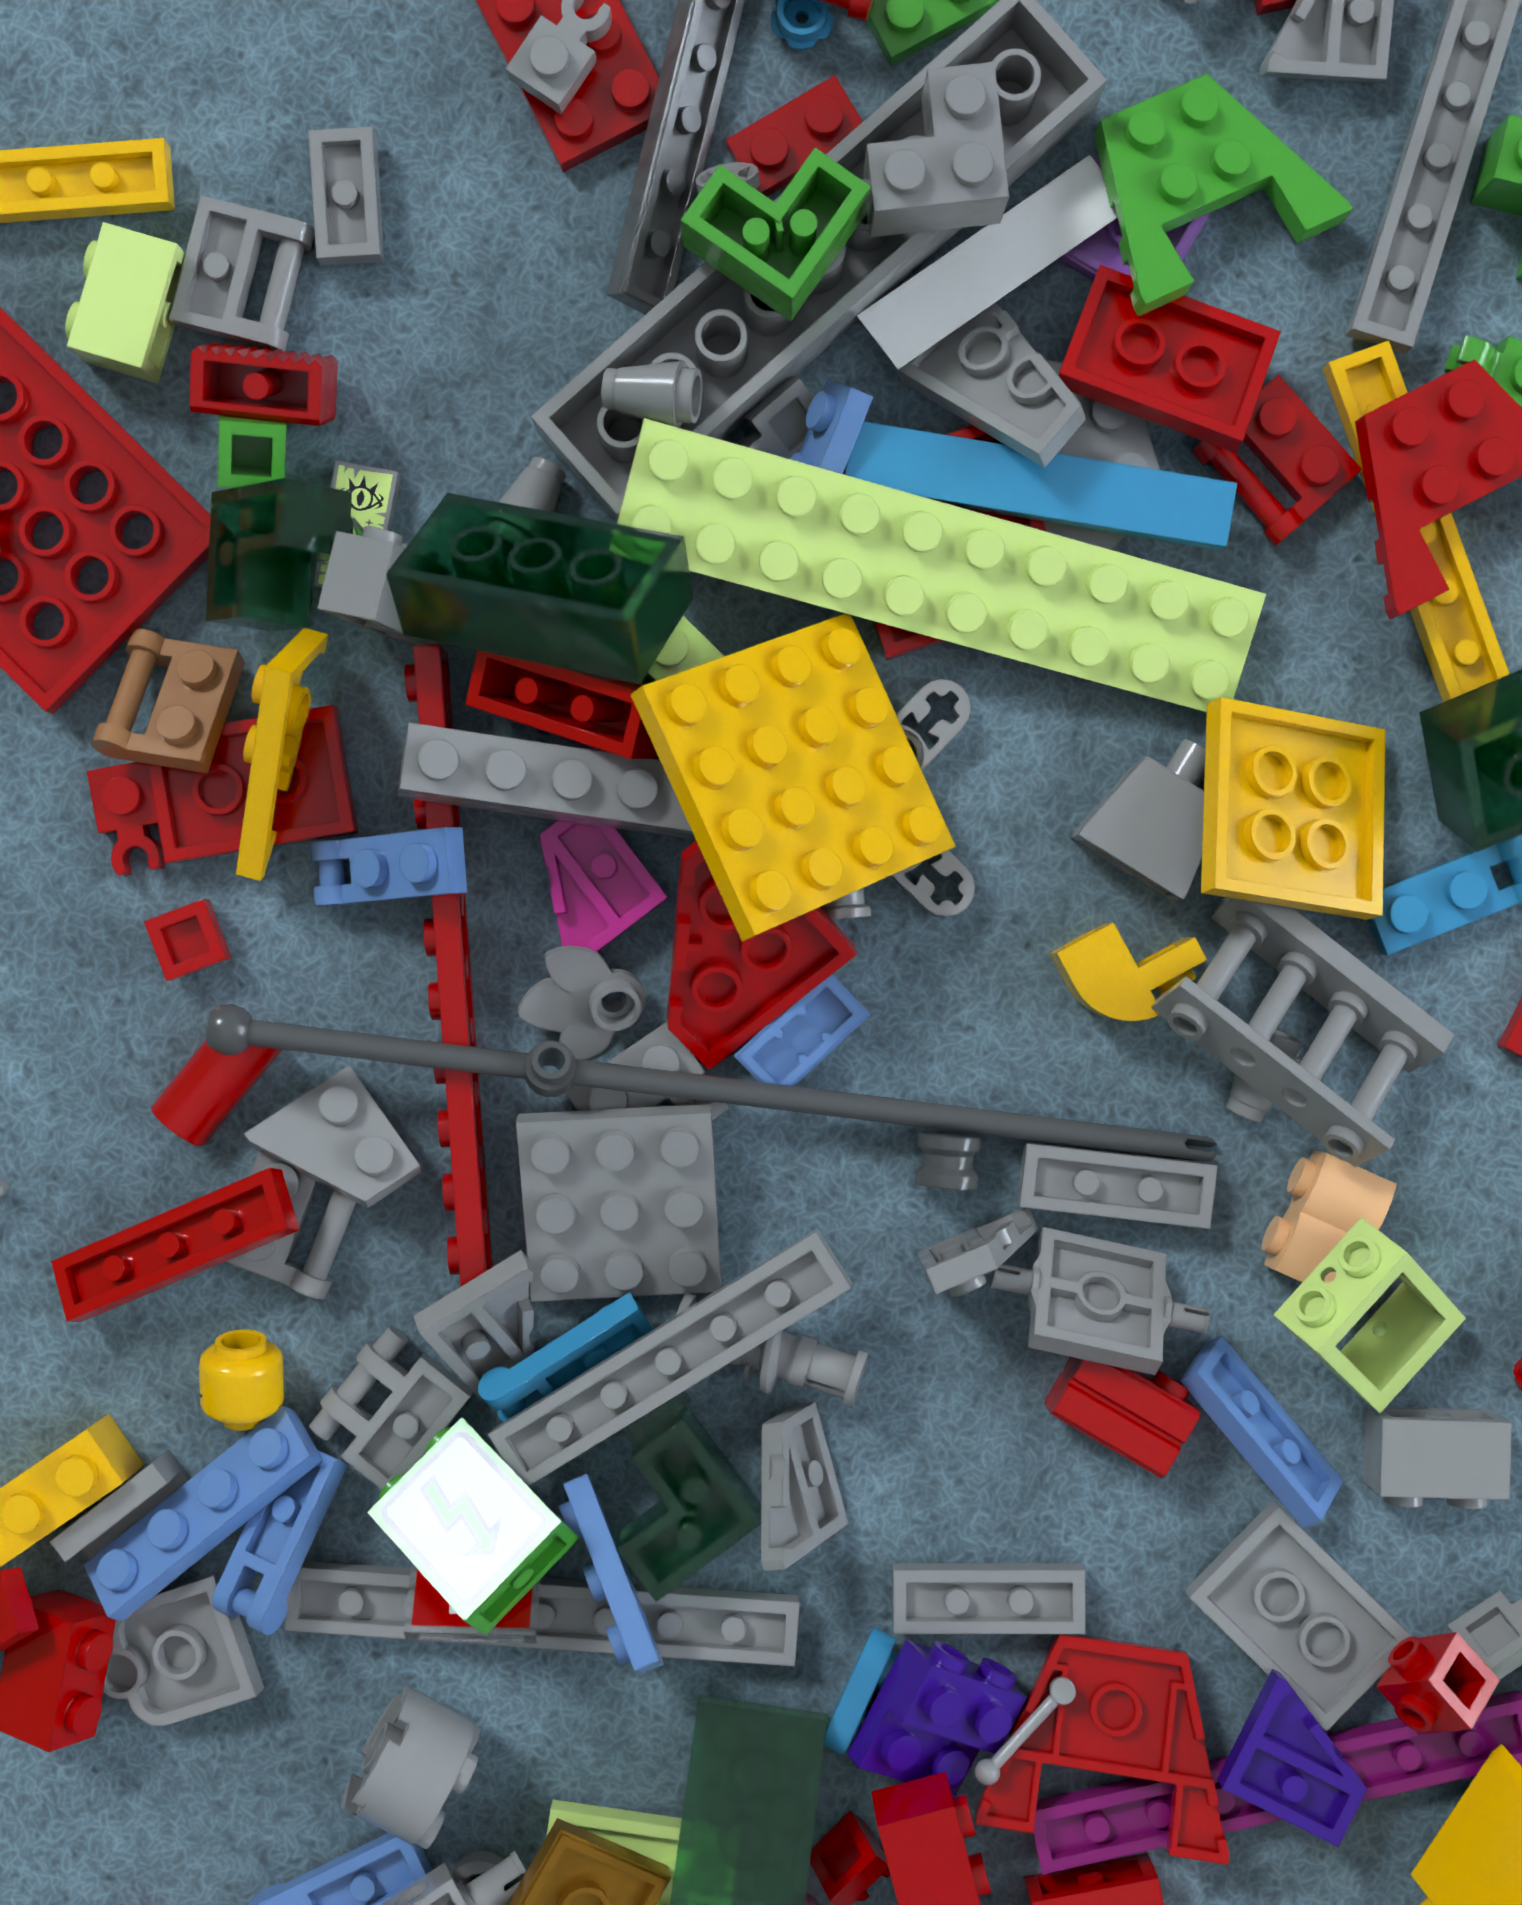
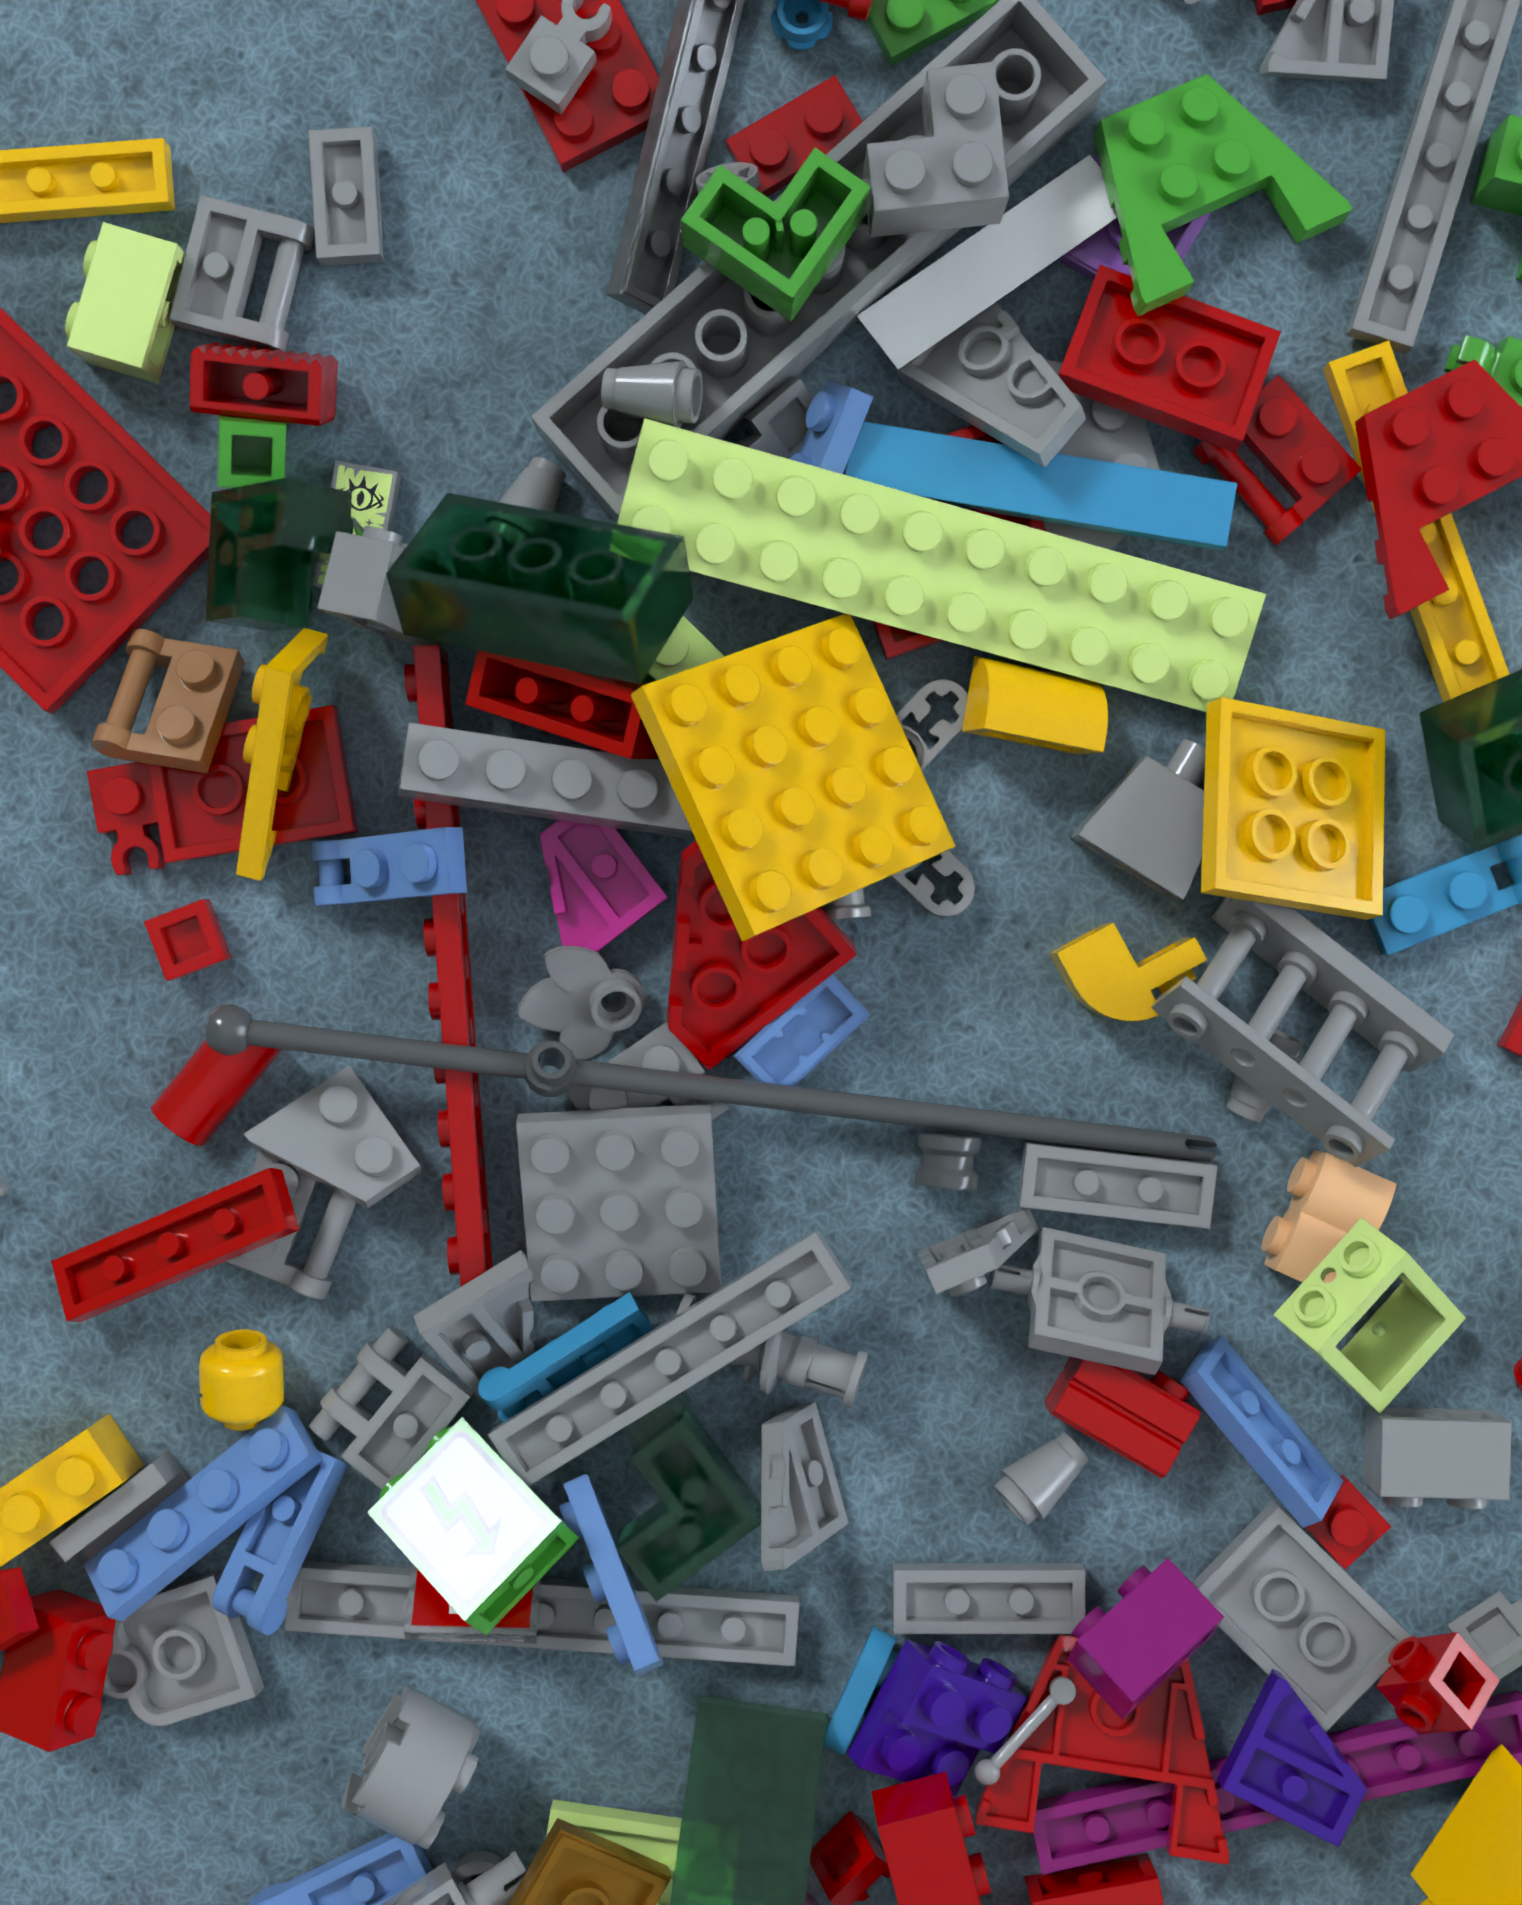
none -> yellow brick [962,656,1108,755]
none -> light grey cone [993,1432,1089,1526]
none -> magenta brick [1067,1558,1224,1720]
none -> red plate [1306,1475,1391,1570]

